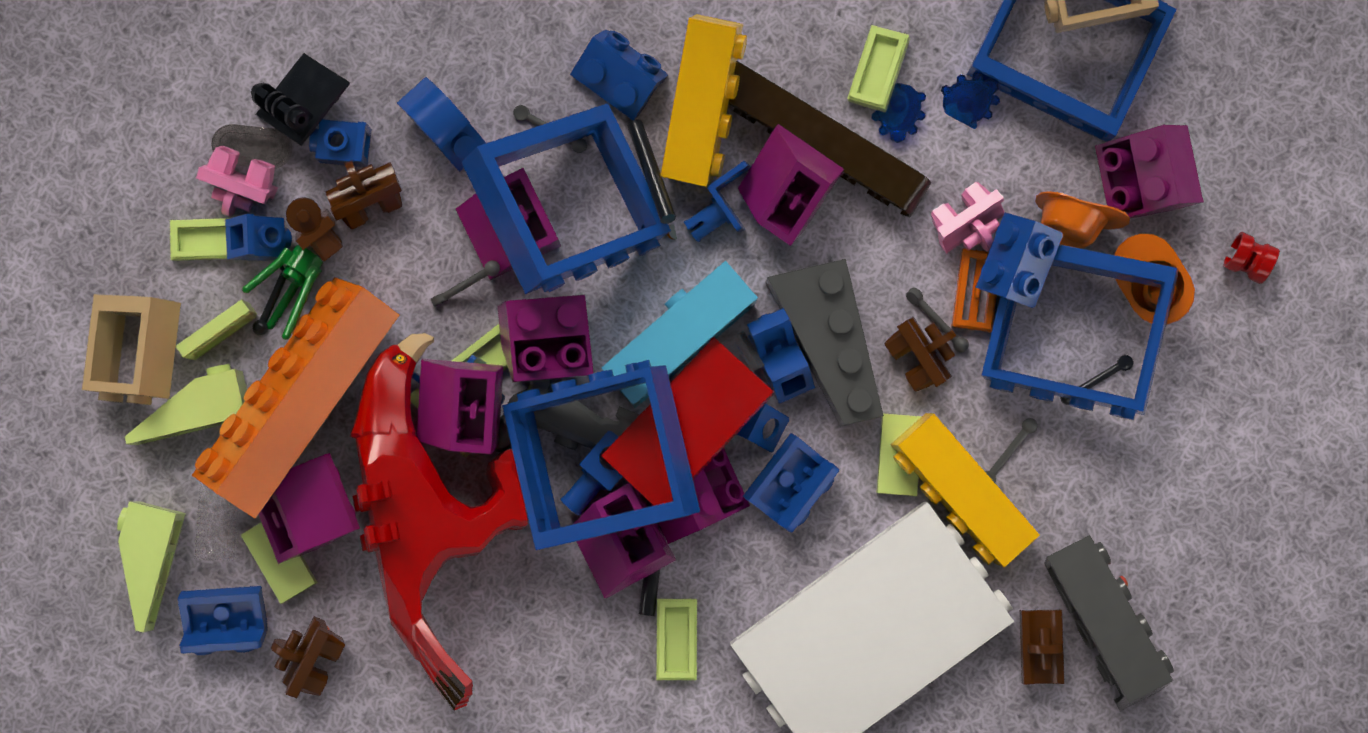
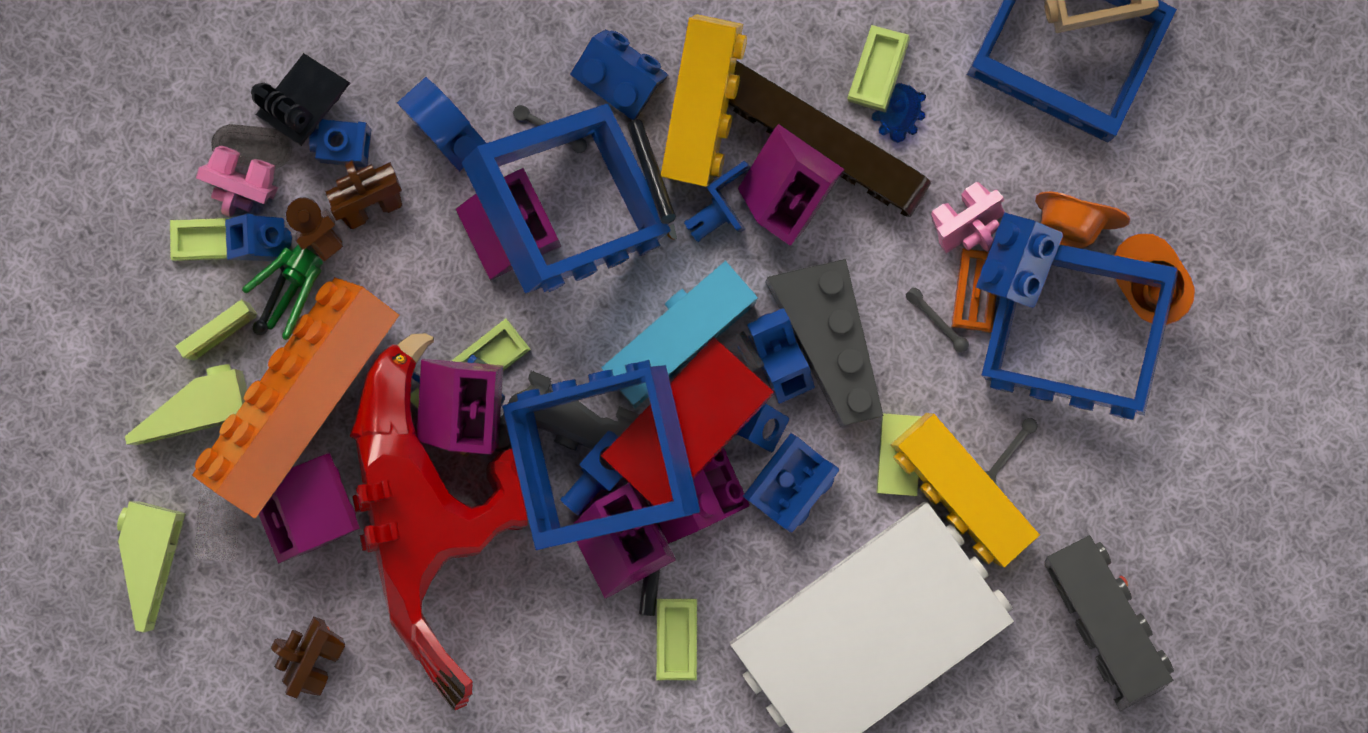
tan window [82,294,181,405] -> none
blue bracket [177,586,268,655] -> none
yellowish green tile [241,522,318,604] -> none
dark grey hinge [431,260,500,307] -> none
magenta slope [497,295,594,382] -> none
reddish brown hips [884,316,956,392] -> none
clear blue piece [941,72,1000,129] -> none
reddish brown hips [1019,609,1065,685] -> none
black hinge [1060,355,1134,405] -> none
magenta slope [1095,124,1204,219] -> none
red wheel [1223,231,1280,284] -> none

